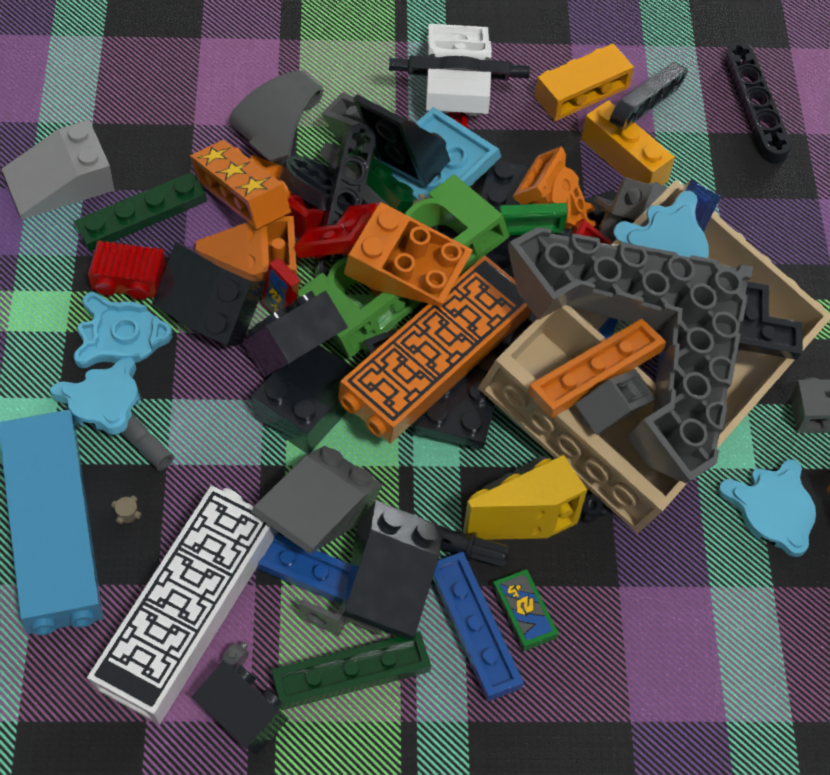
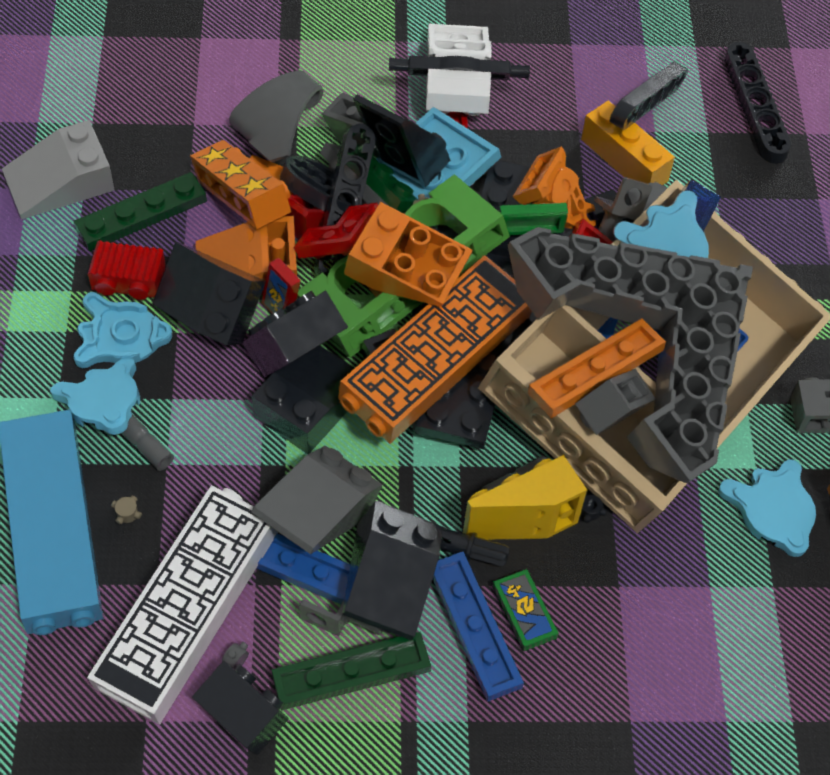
light orange brick [534,44,634,122] -> none
black plate [738,281,803,360] -> none

